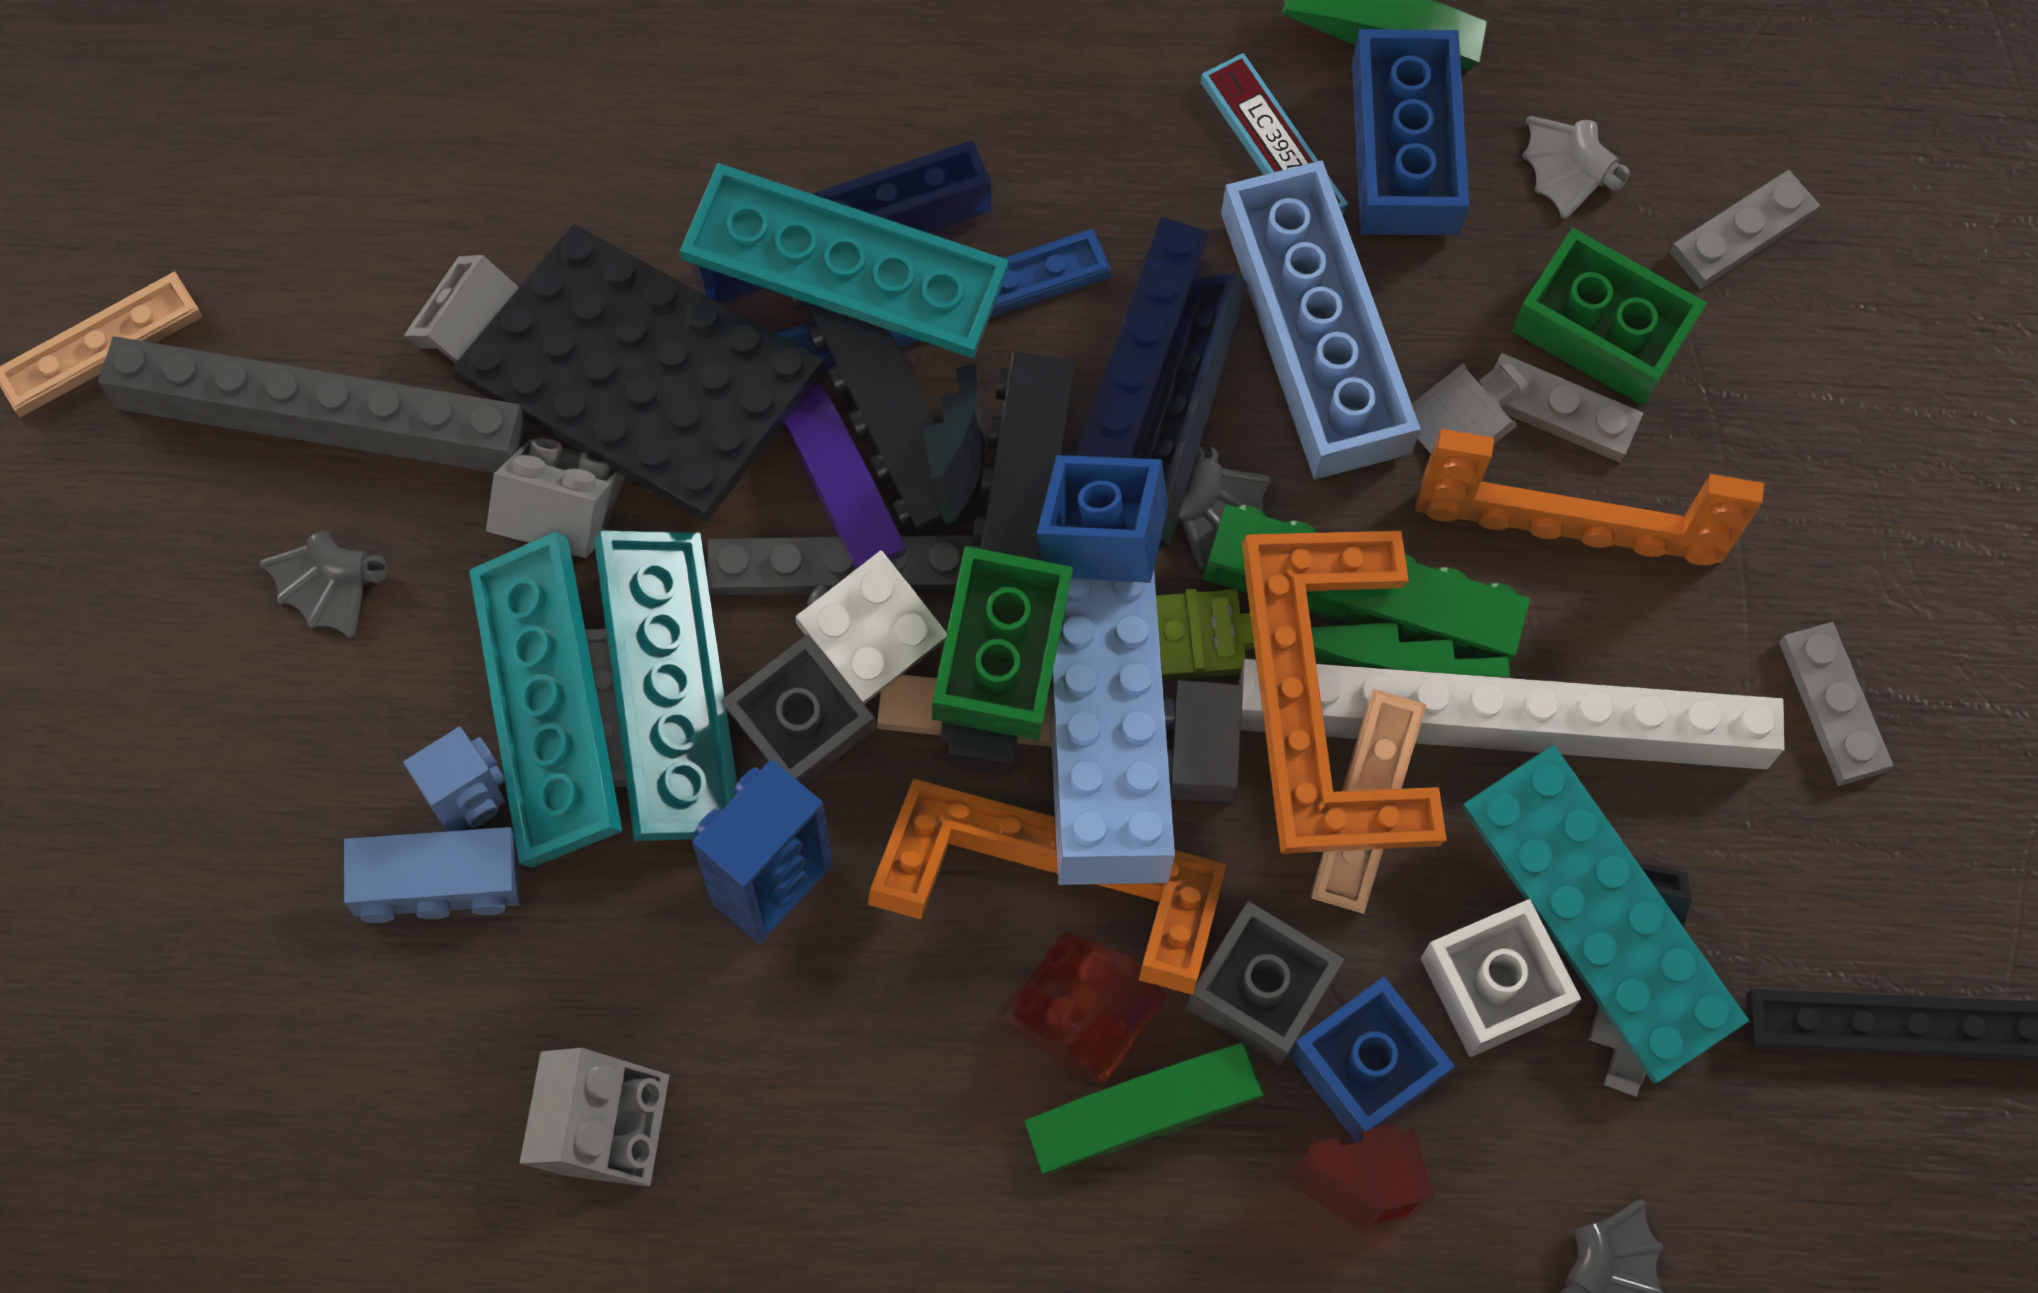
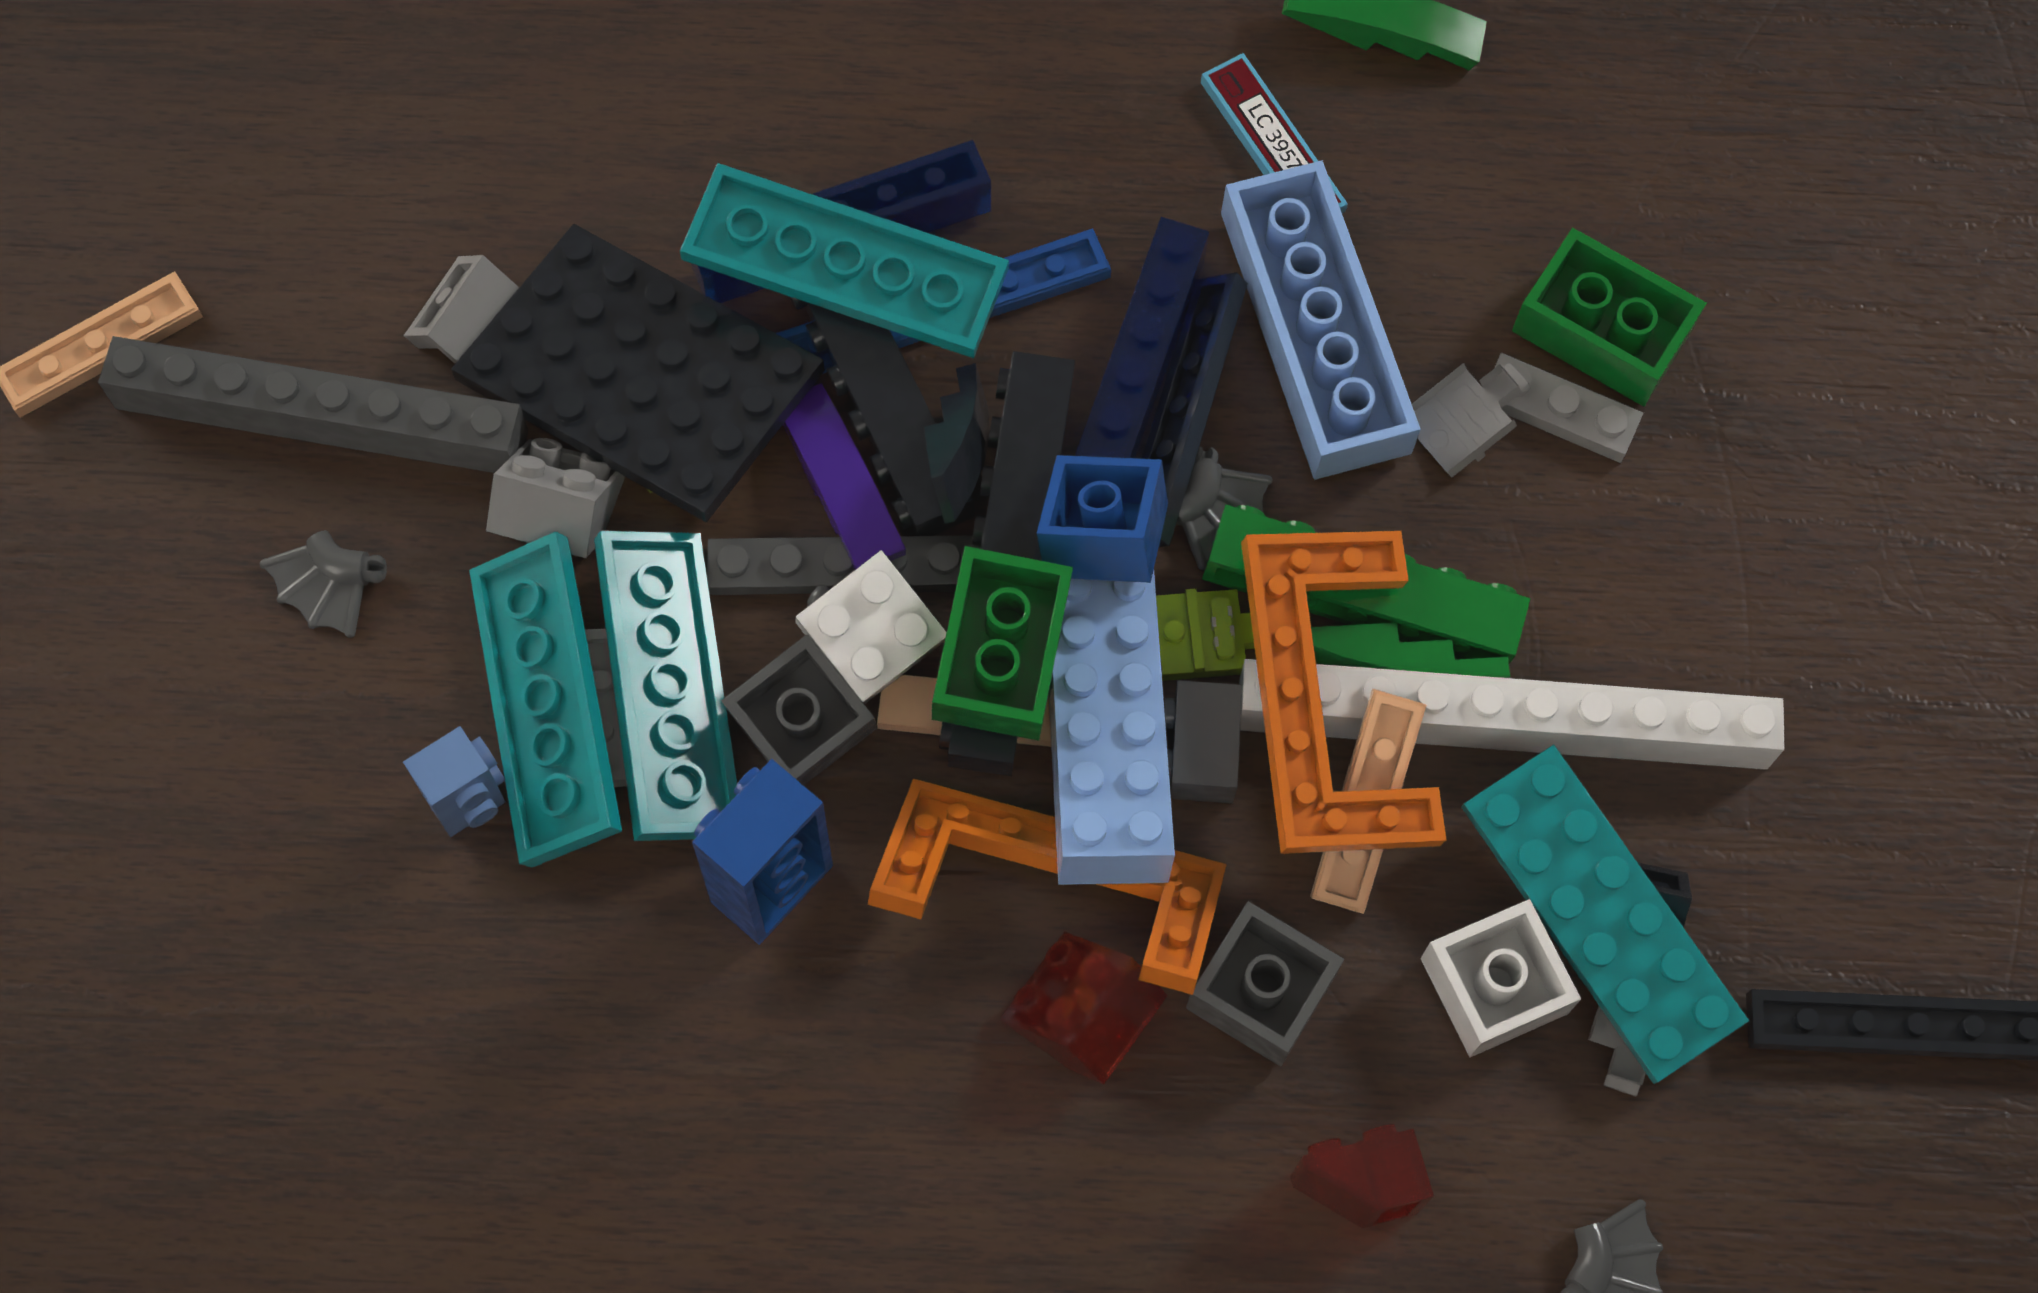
medium blue brick [344,827,520,923] -> none
light grey slope [520,1048,670,1186] -> none
green slope [1024,1042,1265,1175] -> none
blue brick [1289,976,1455,1145] -> none
blue brick [1352,29,1469,235] -> none
orange plate [1414,429,1764,565] -> none
light grey arm [1522,116,1630,219] -> none
light grey plate [1669,170,1821,289] -> none
light grey plate [1779,622,1894,786] -> none

